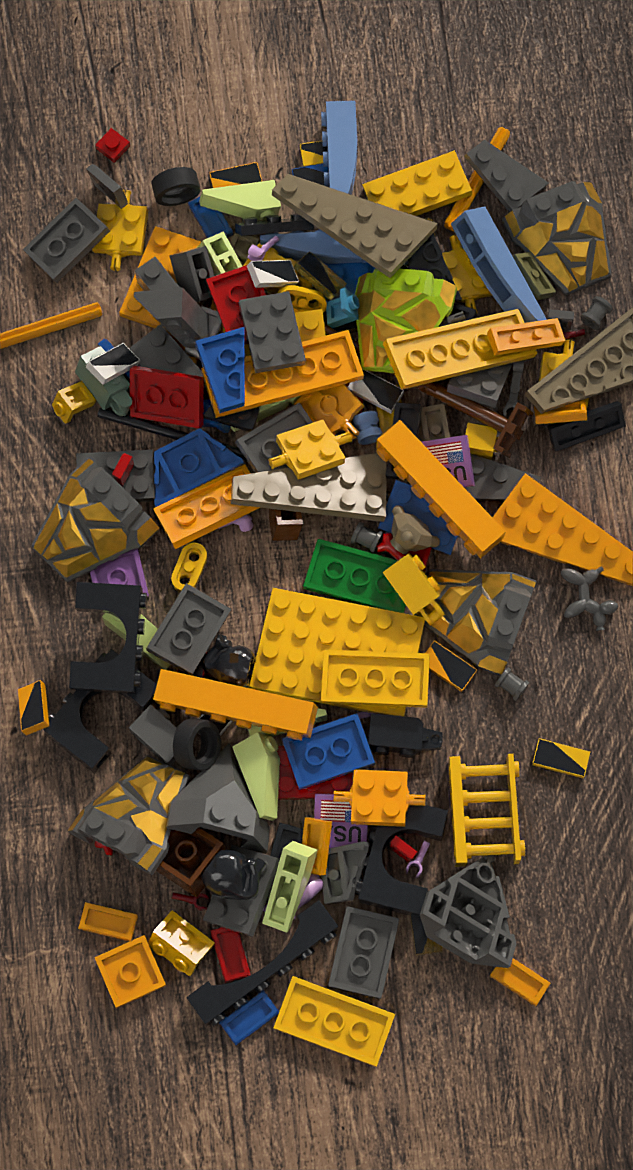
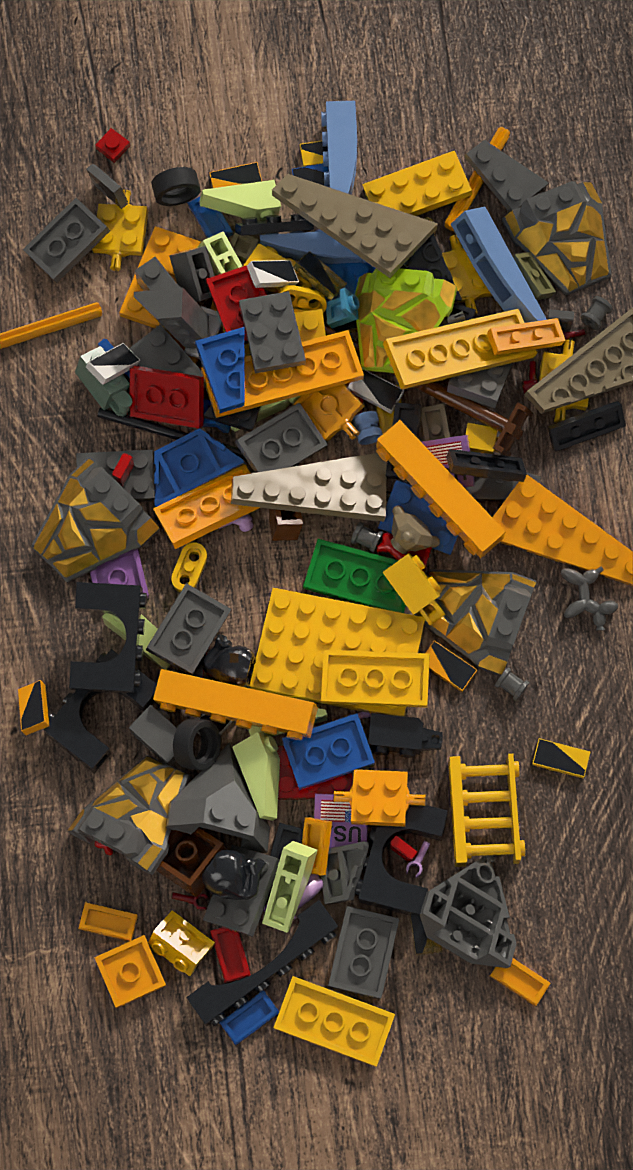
yellow bracket [52,381,96,424] -> none
lavender hand [247,236,279,261] -> none
yellow plate [268,420,352,480] -> none
dark grey piece [502,360,524,418] -> none
light orange tile [534,400,587,424] -> none
none -> black plate [446,449,527,482]
none -> dark red hand [522,361,538,394]

